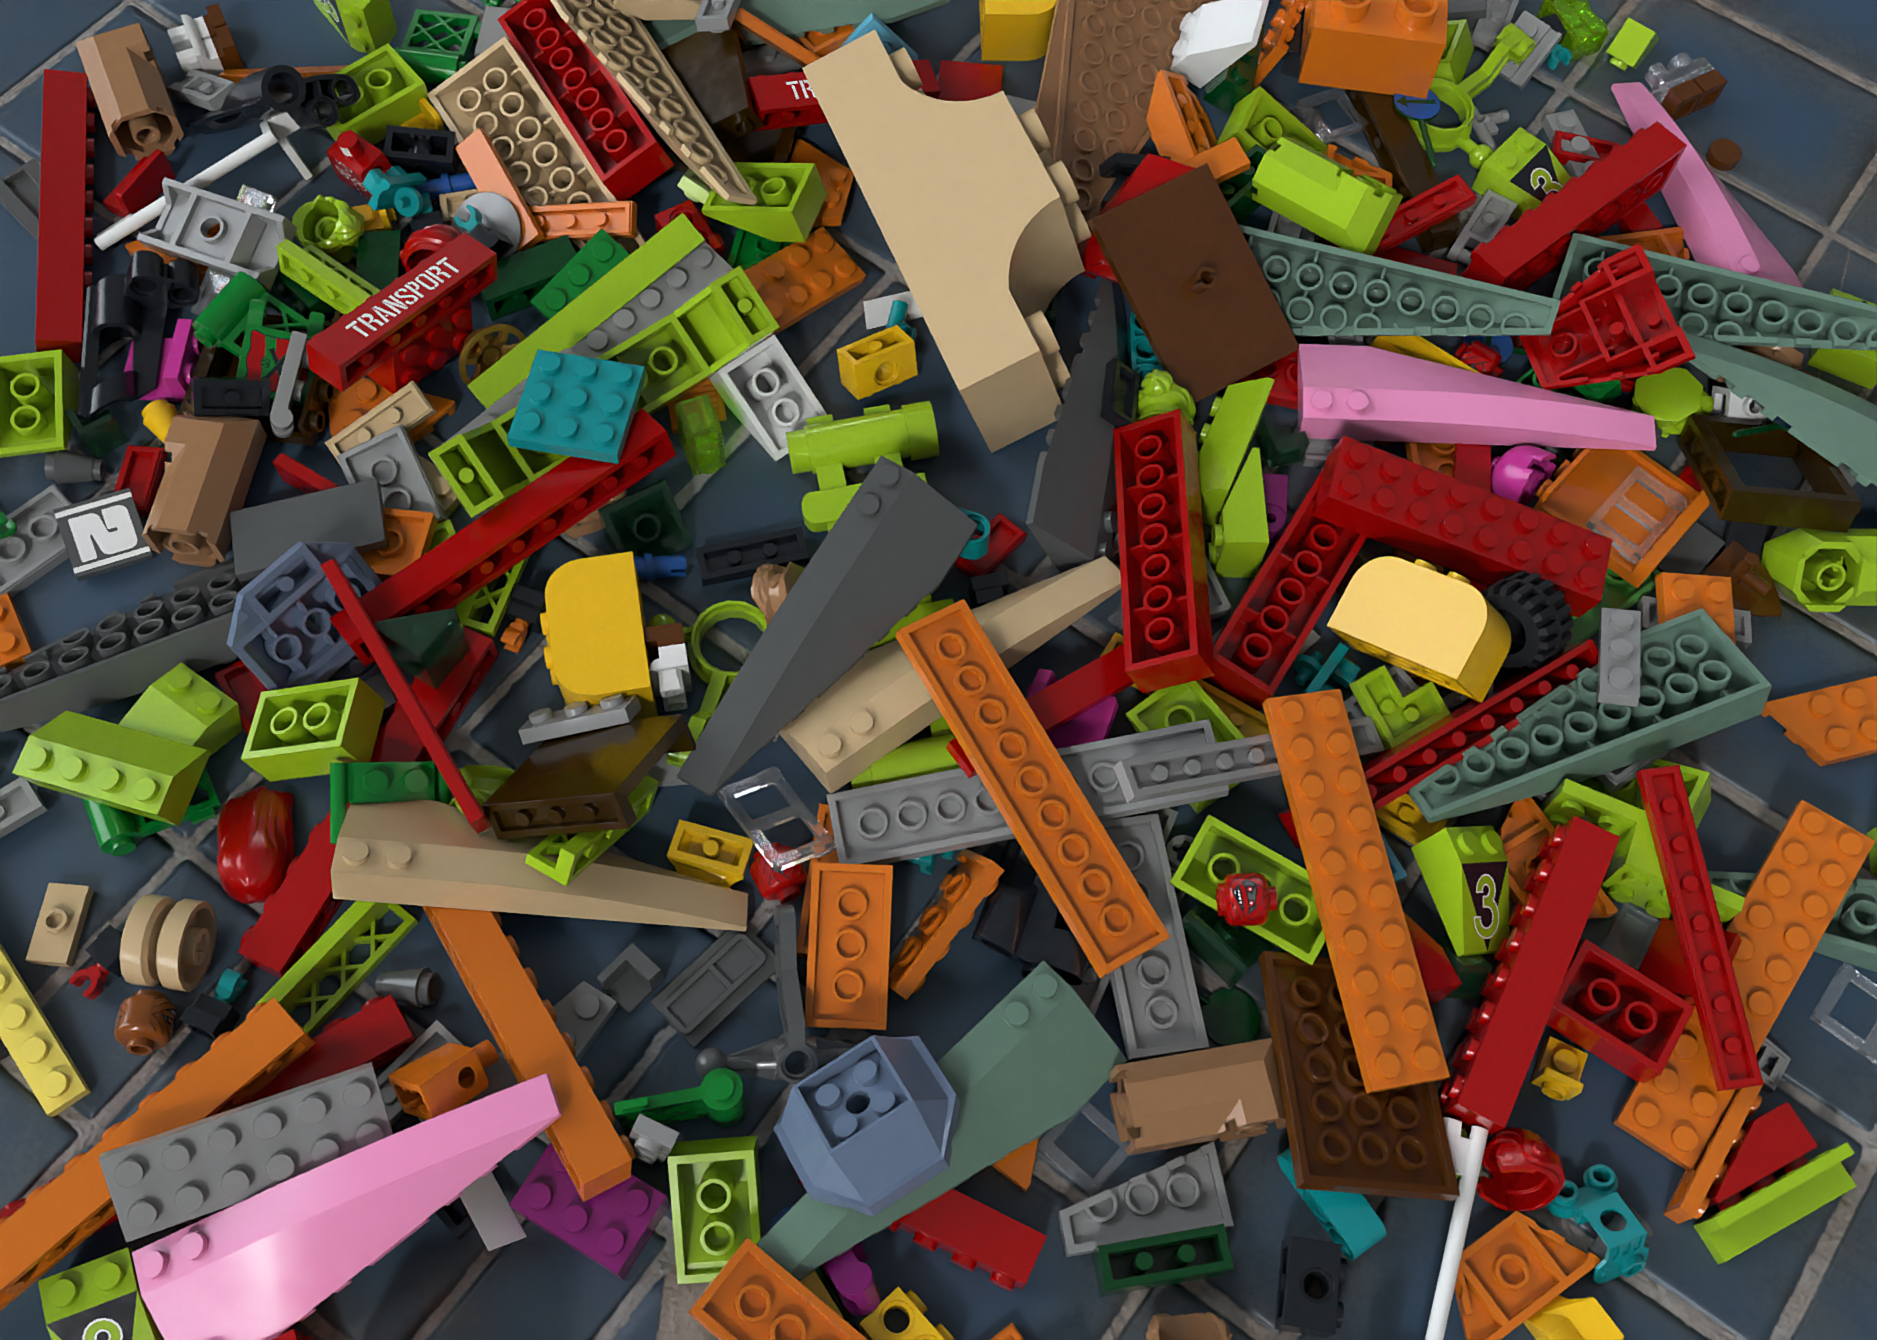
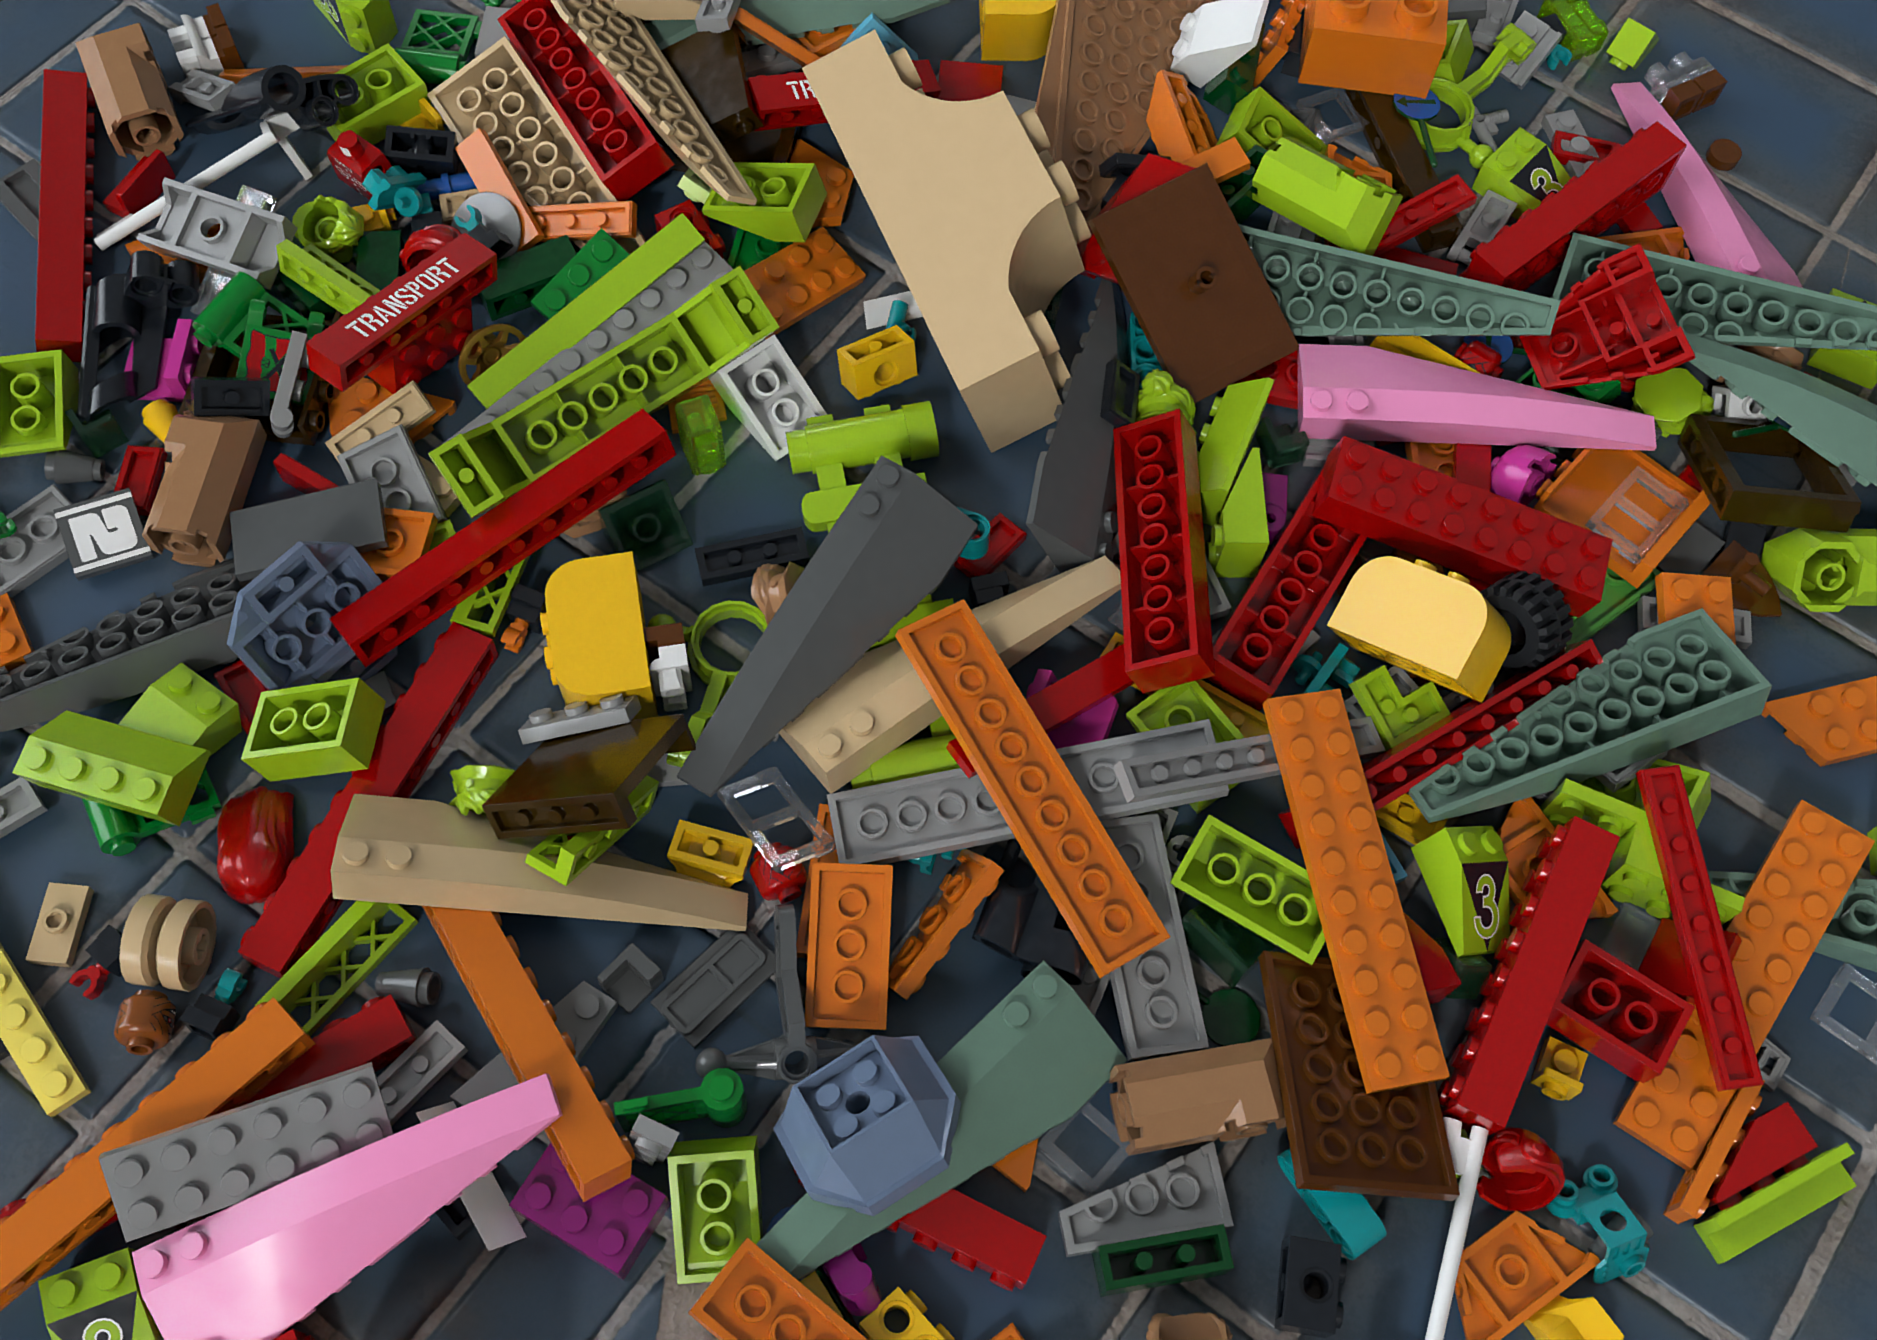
red tile [320,559,490,834] -> none
green plate [330,761,451,844] -> none
slope [375,608,470,690] -> none
orange torso [387,1039,499,1120] -> none
teal plate [507,349,646,464] -> none
blue pin [634,553,686,582] -> none
red head [1216,873,1277,926] -> none
light grey plate [1597,607,1641,707] -> none

